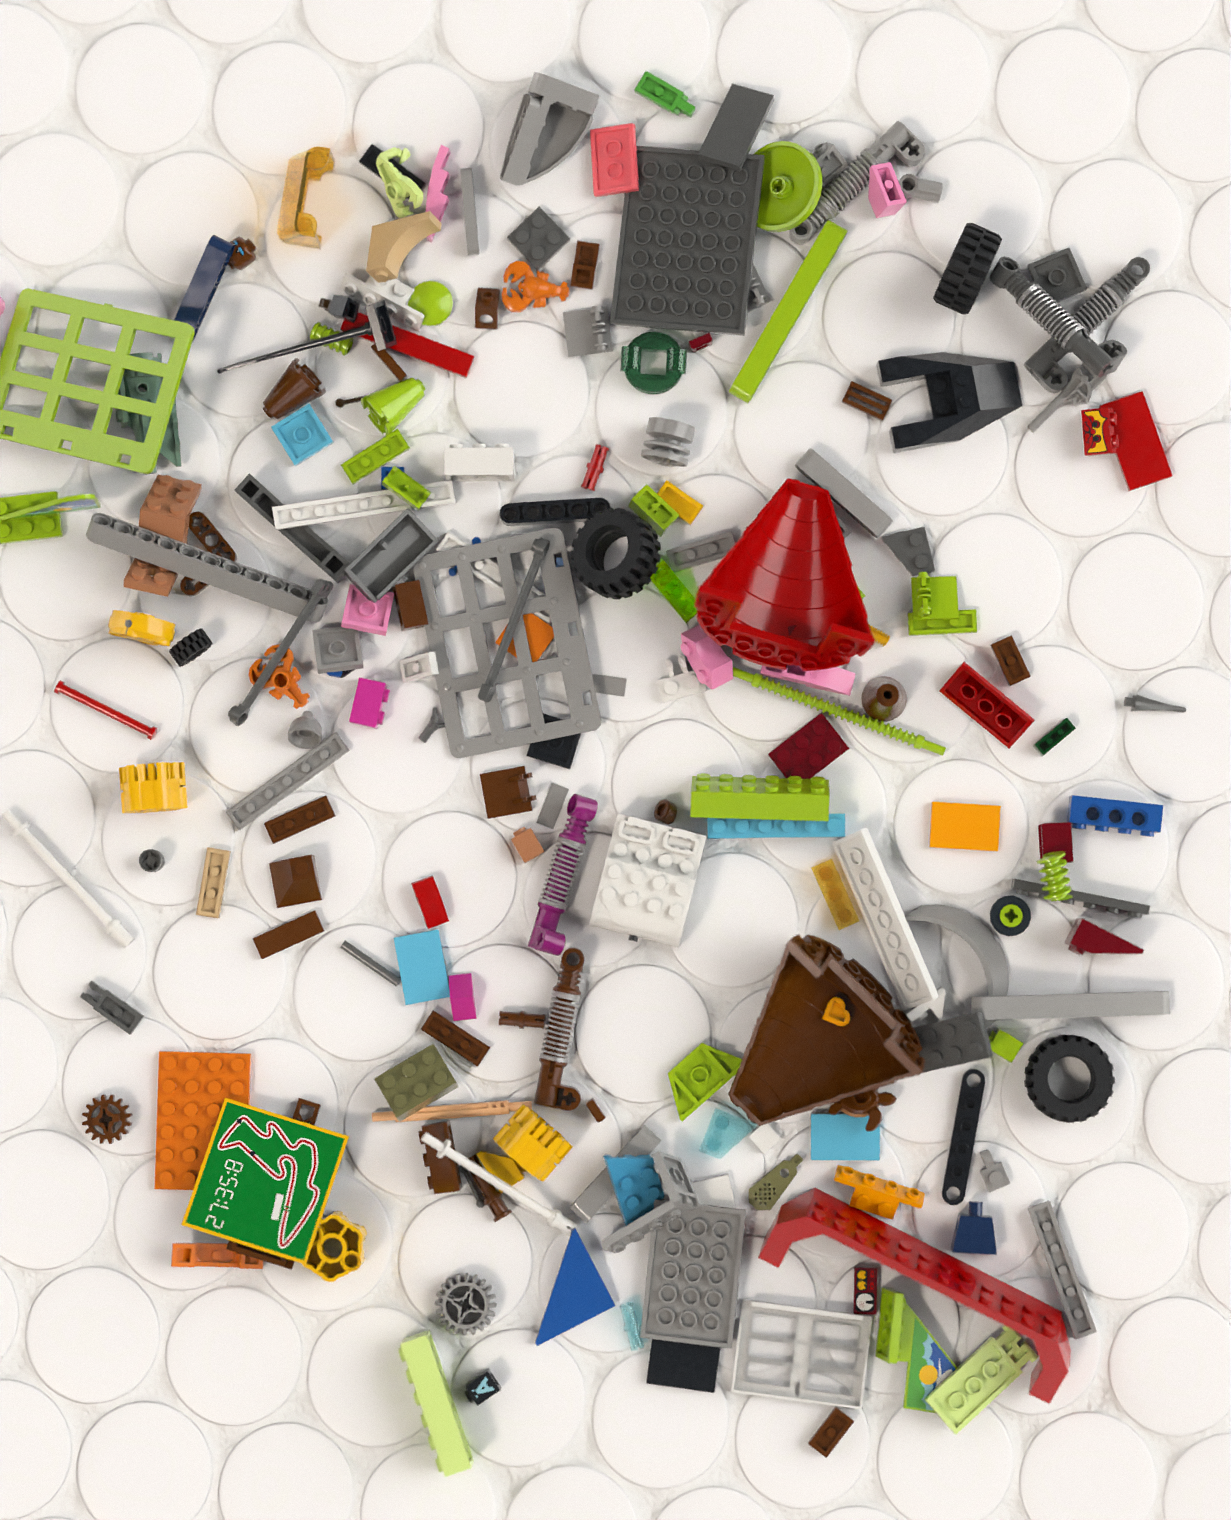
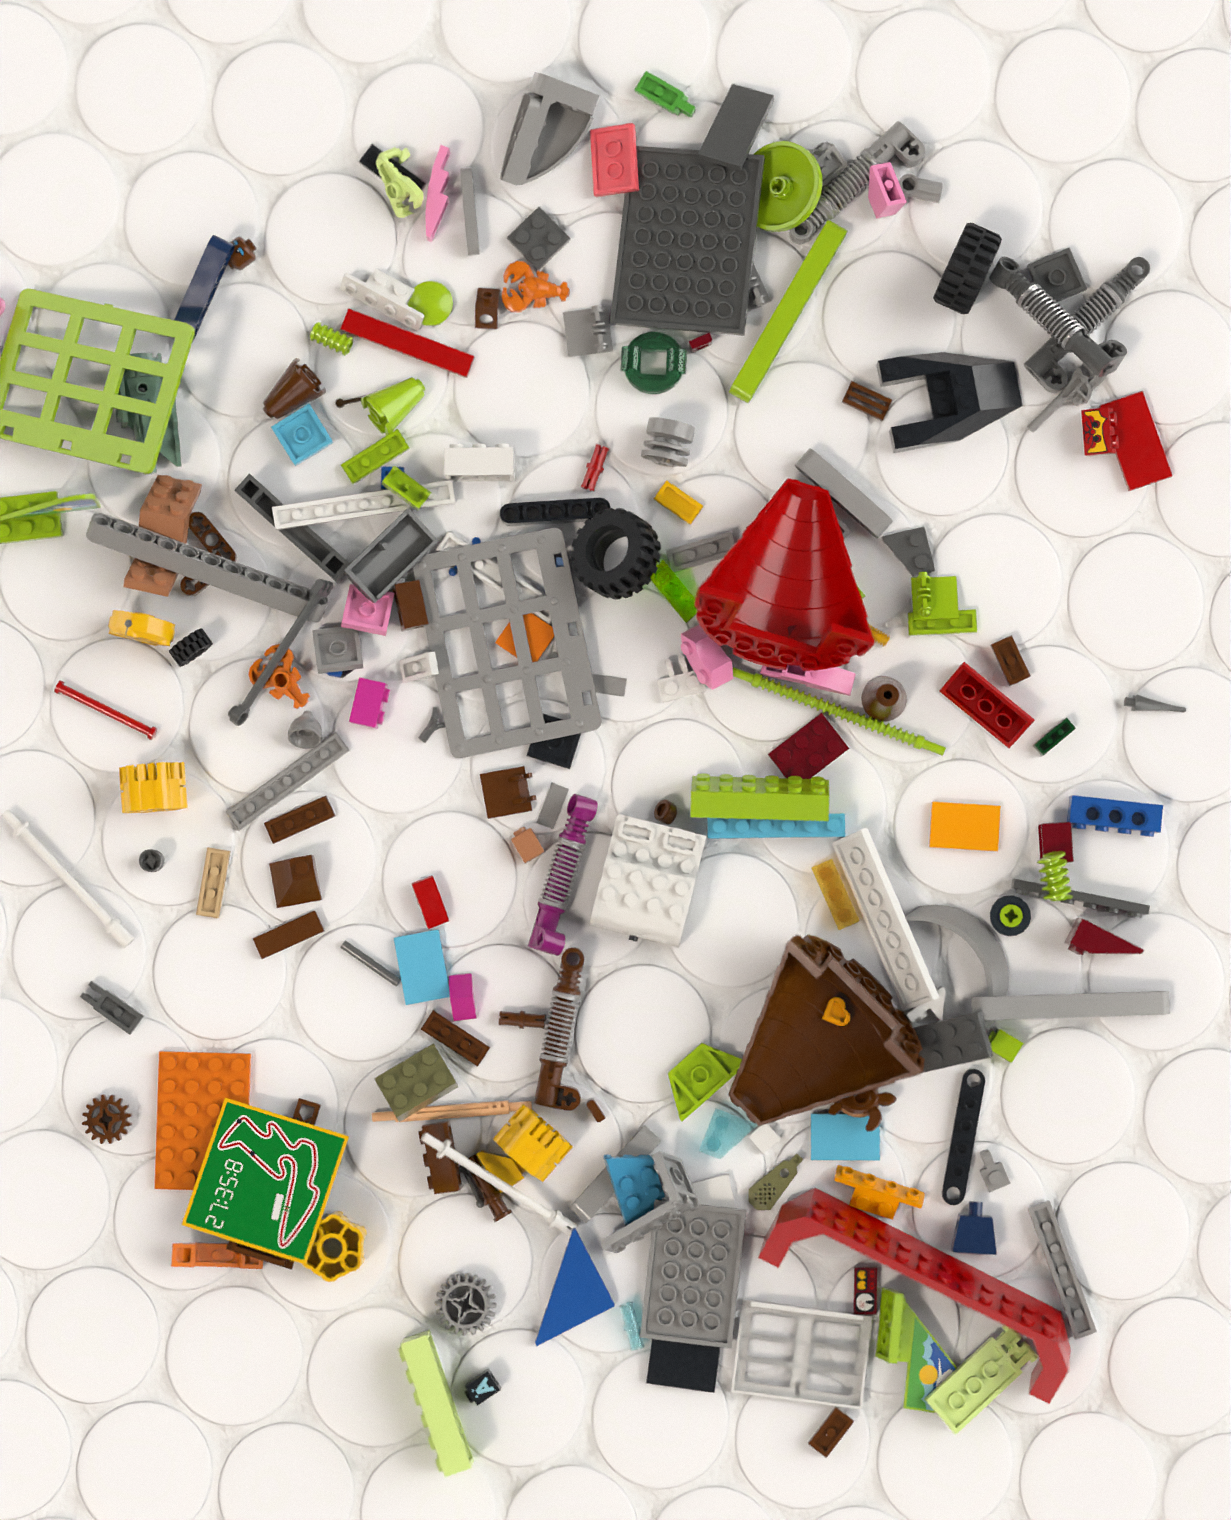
black piece [217,300,397,374] -> none
clear yellow windscreen [277,147,335,249] -> none
black piece [318,295,360,323] -> none
tan arch [366,211,442,283] -> none
reddish brown tile [371,343,408,382] -> none
dark grey hinge [478,538,550,702] -> none
reddish brown slope [570,241,600,289] -> none
lime hinge [628,484,679,537] -> none
black tyre [1024,1034,1115,1123] -> none

